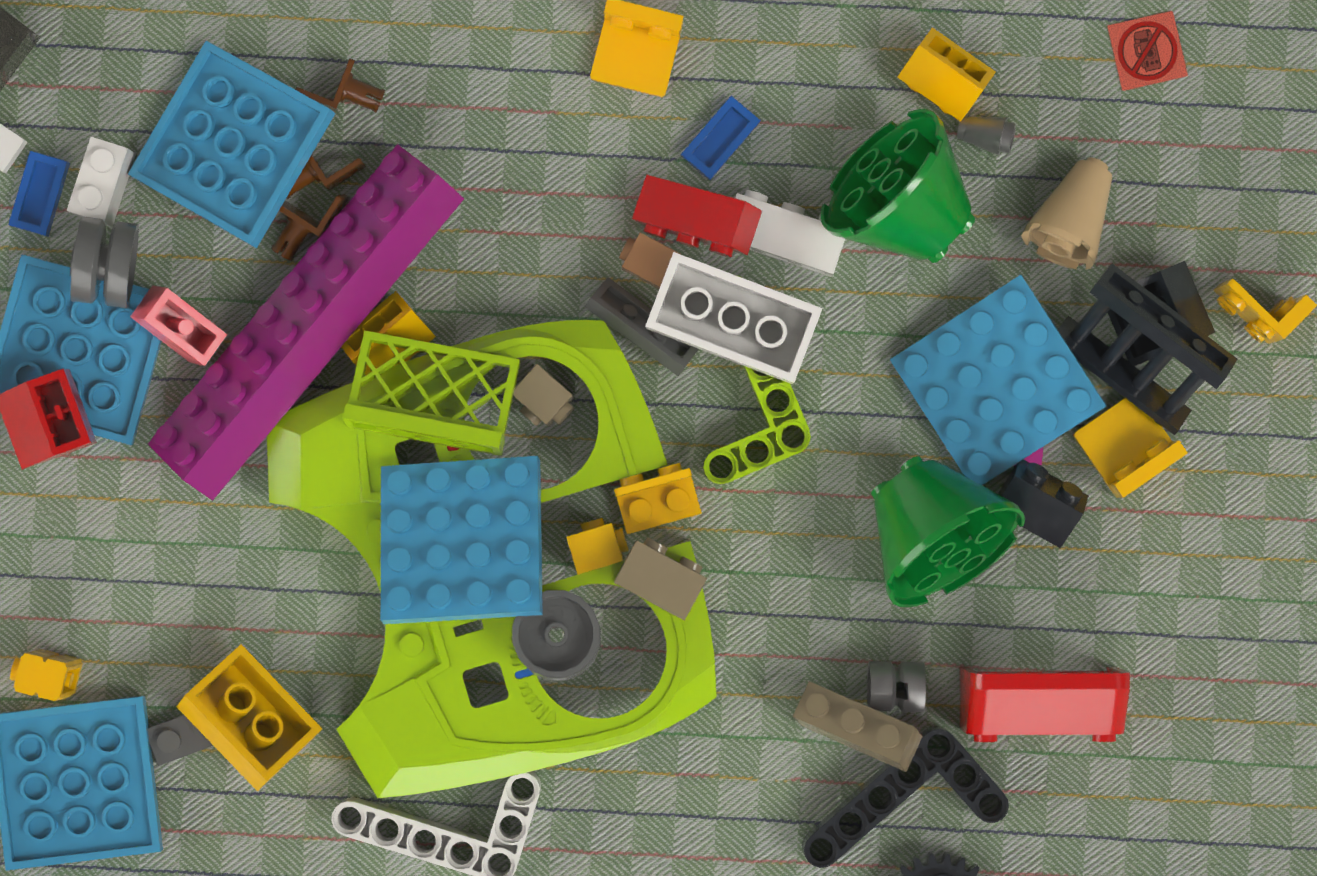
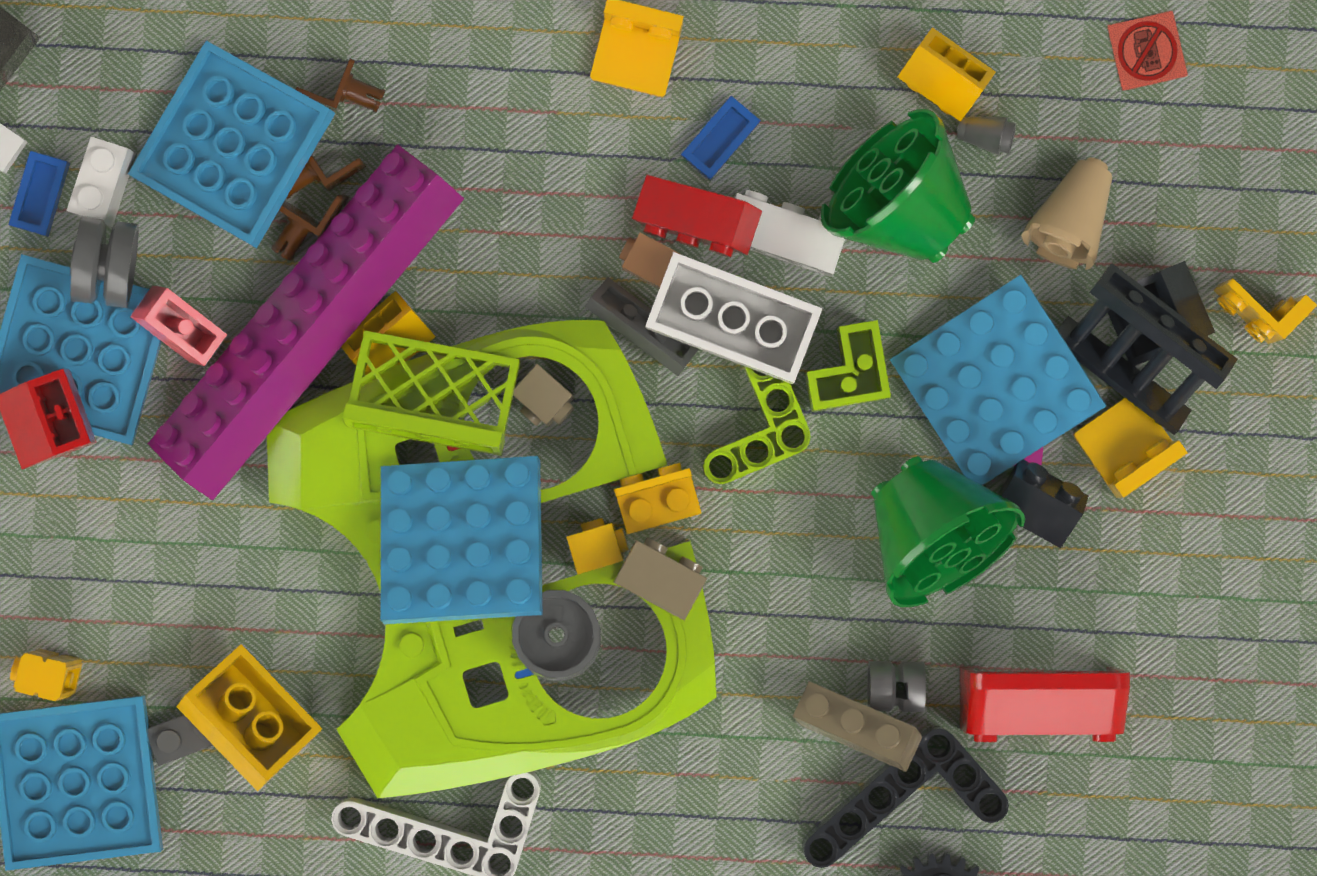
none -> lime brick [805,320,891,412]

